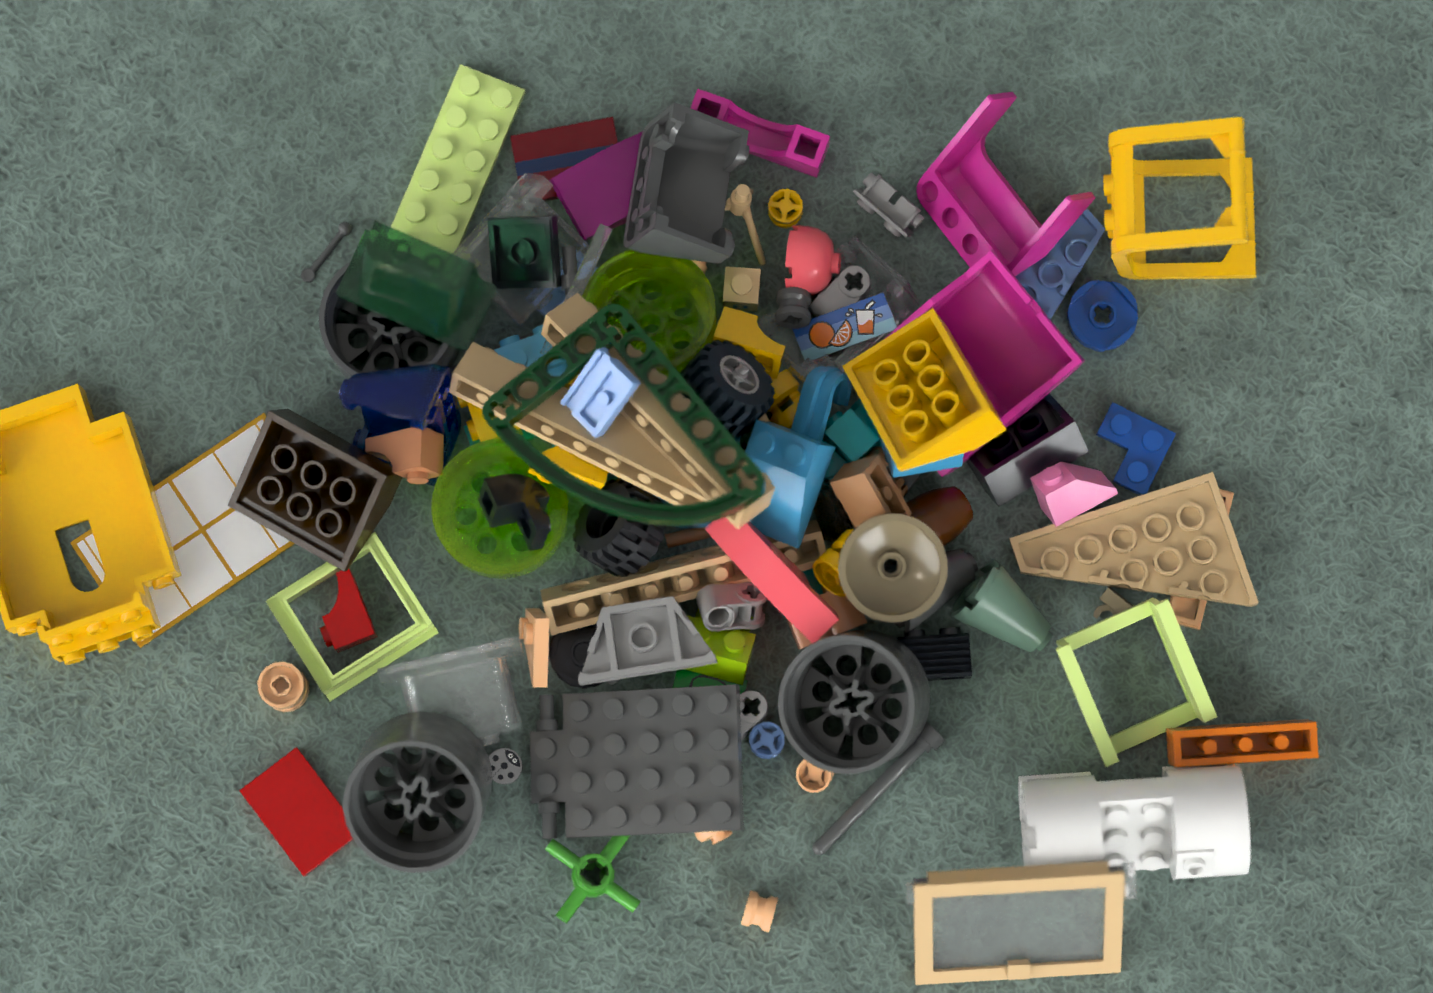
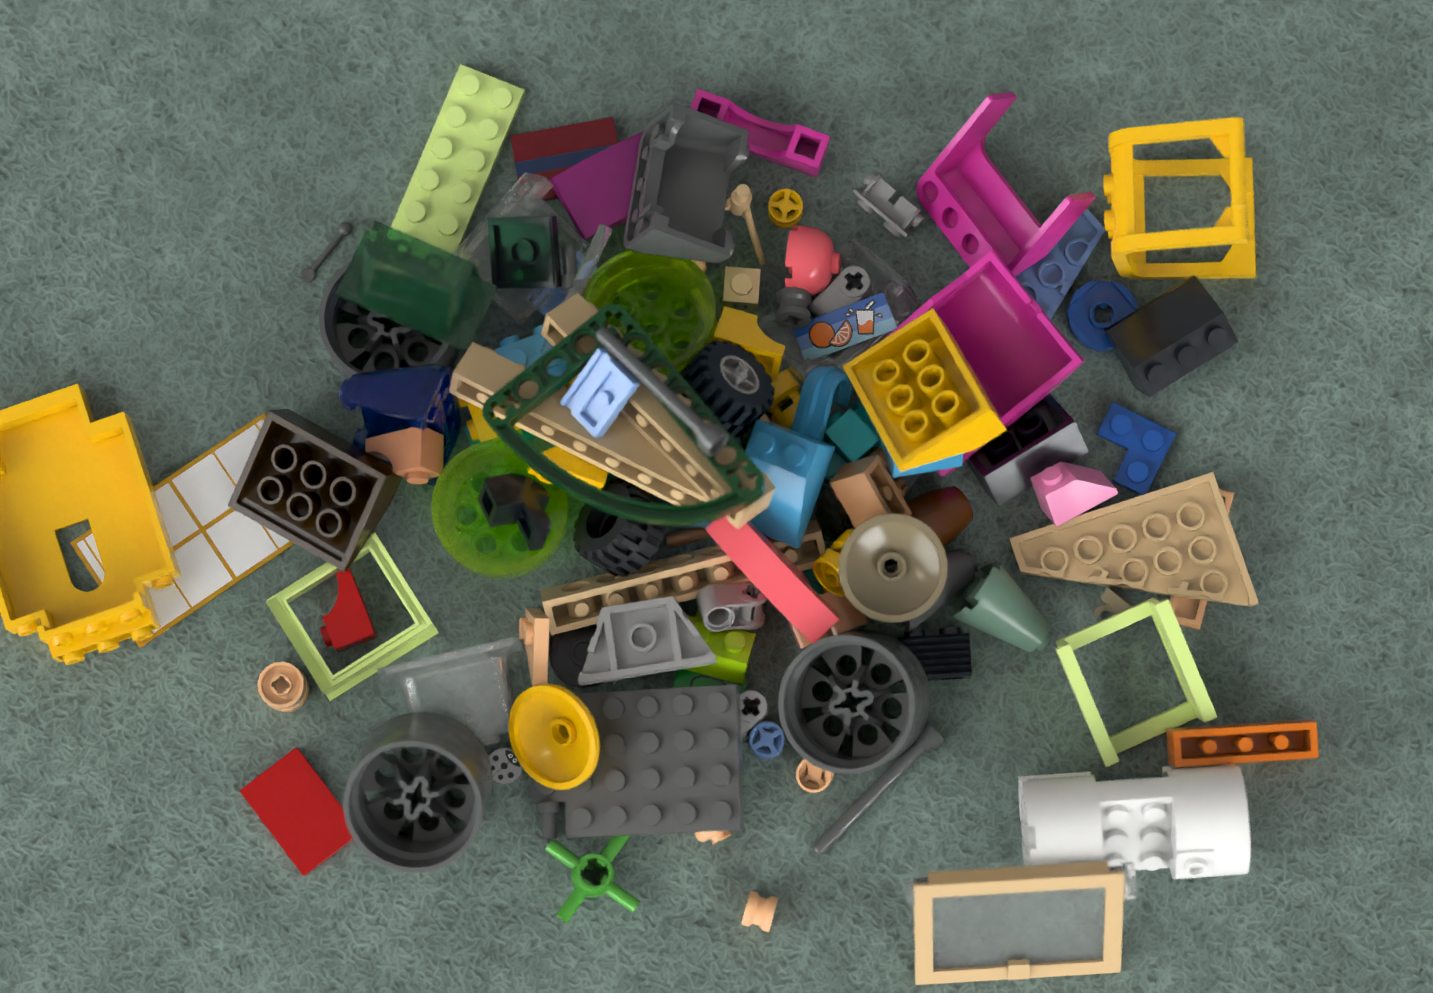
none -> yellow dish [508,683,600,790]
none -> dark grey piece [596,328,729,457]
none -> black slope [1104,275,1239,397]

